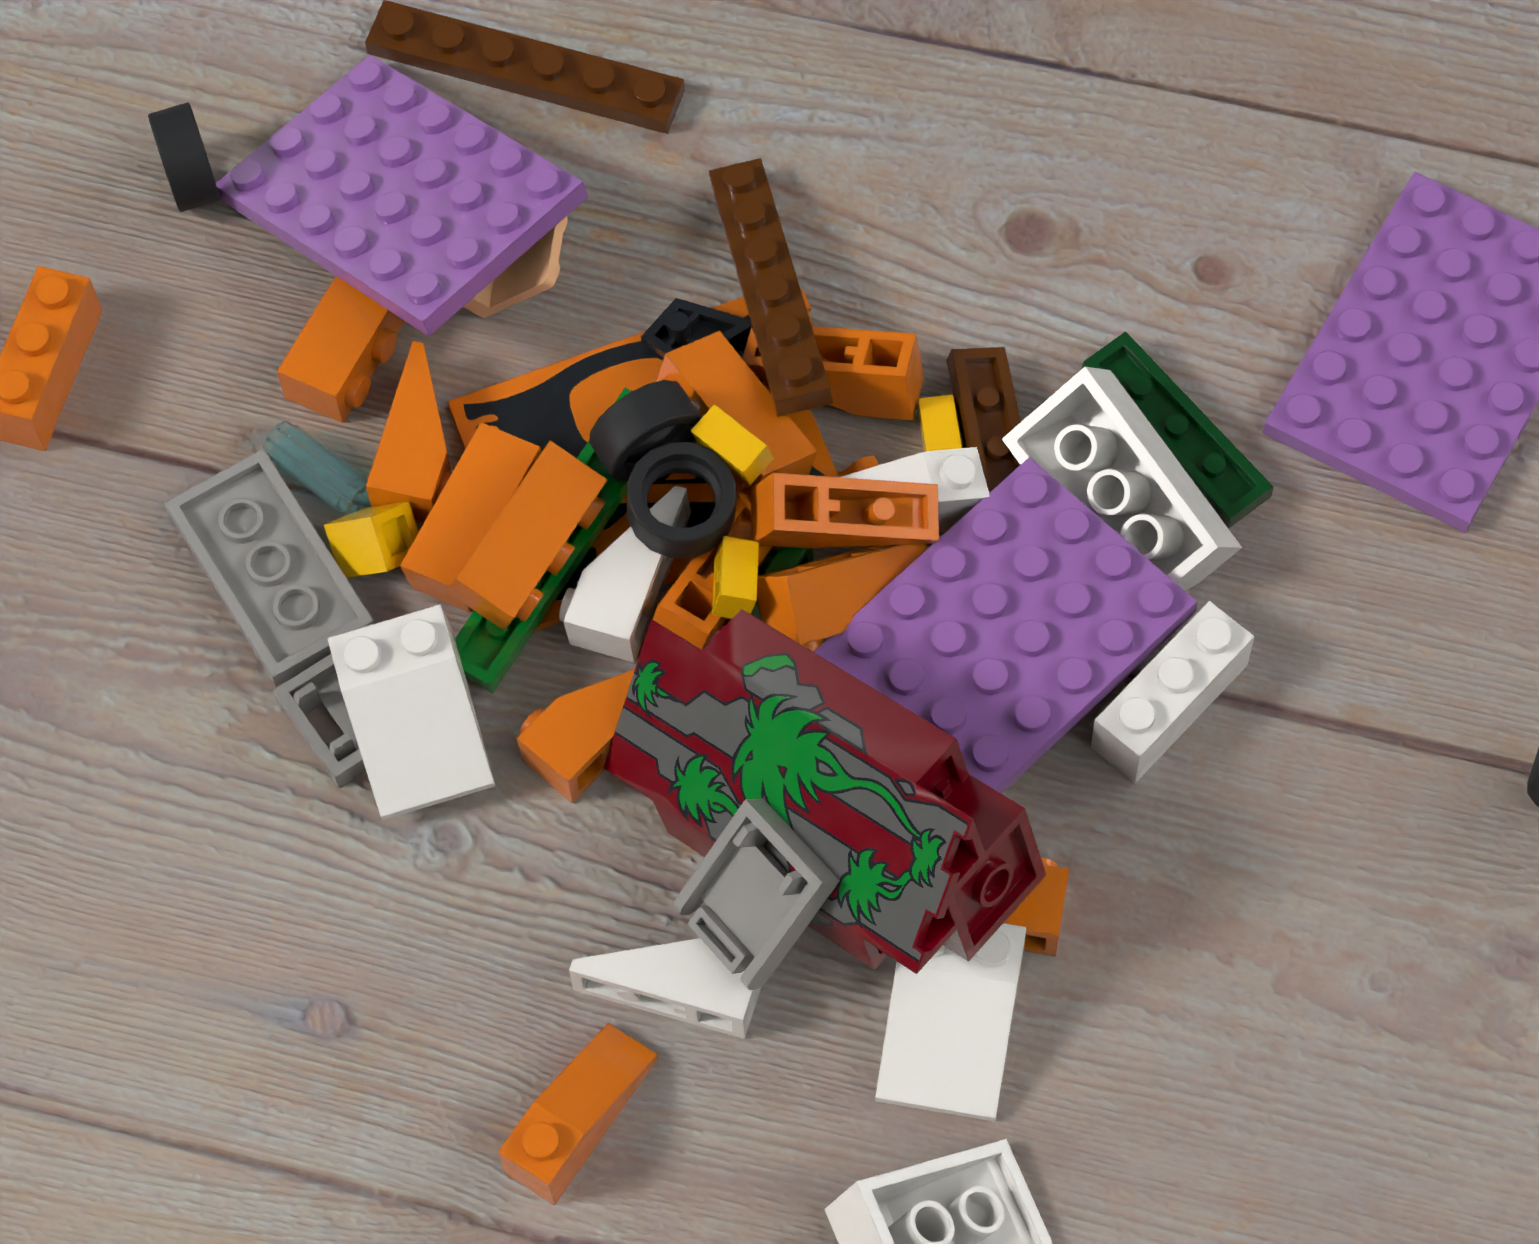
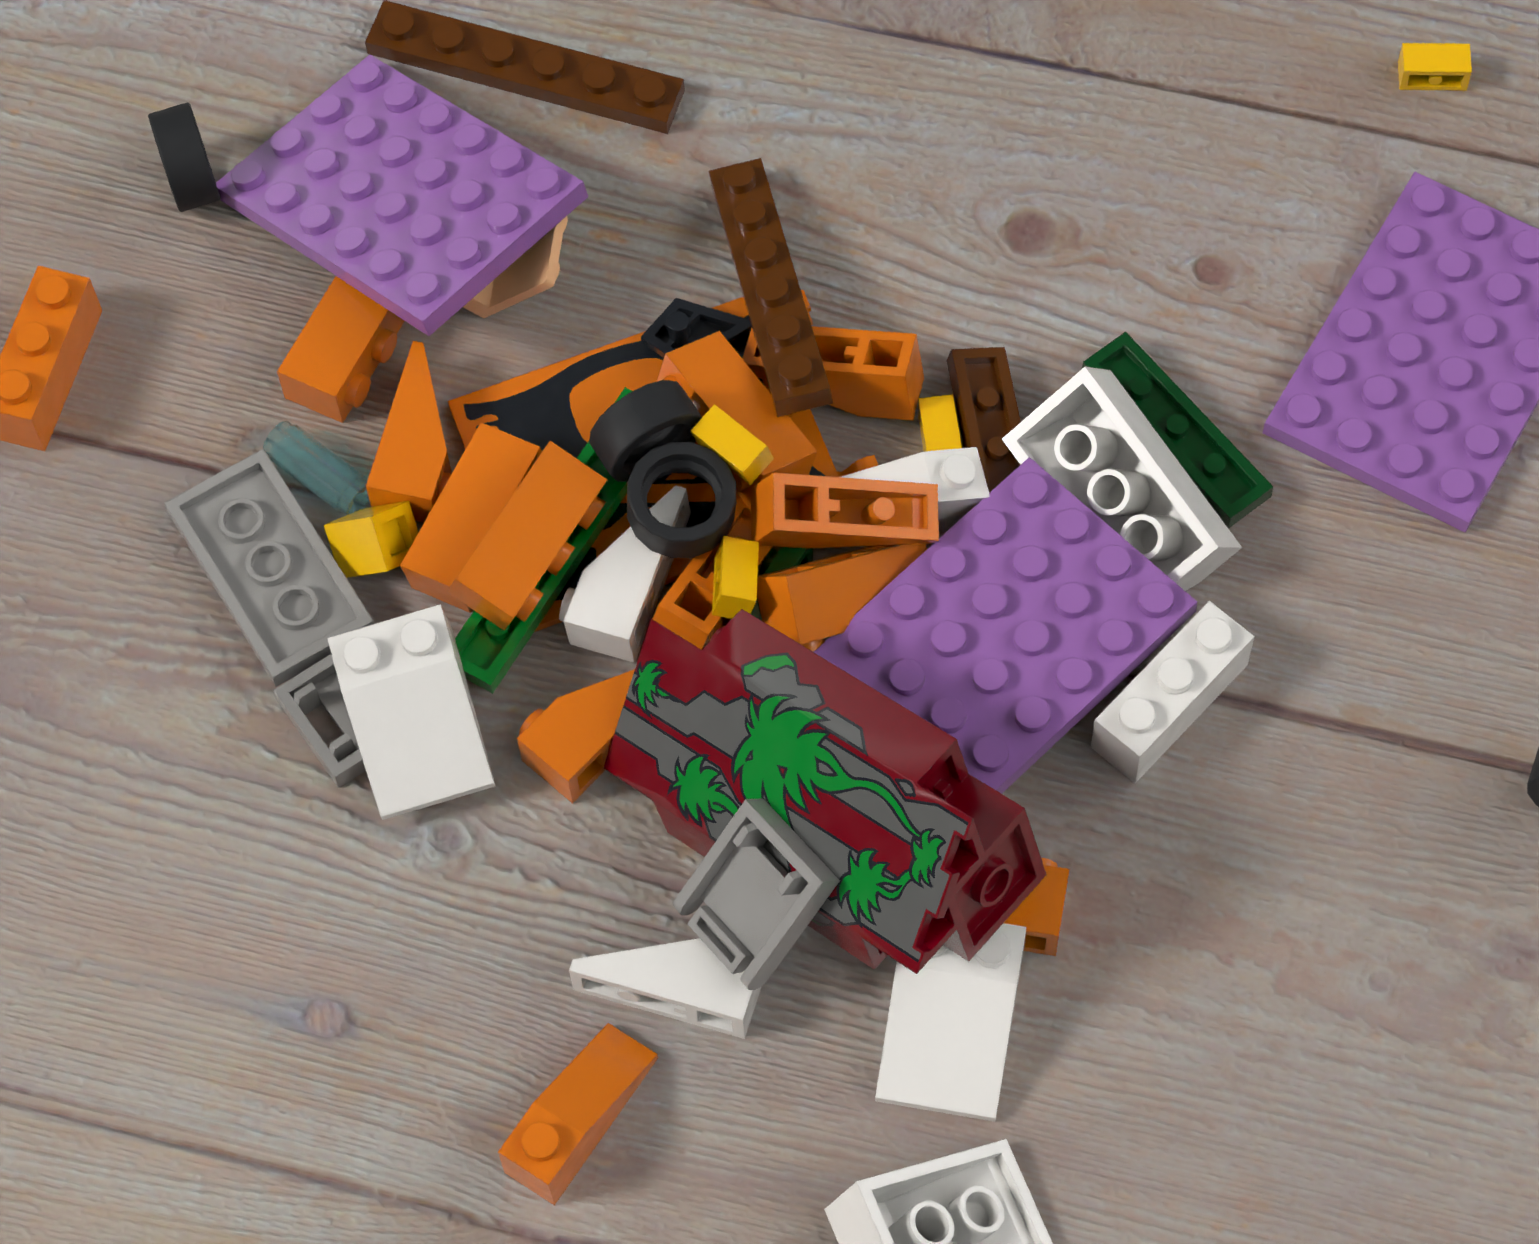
none -> yellow piece [1398,43,1472,91]

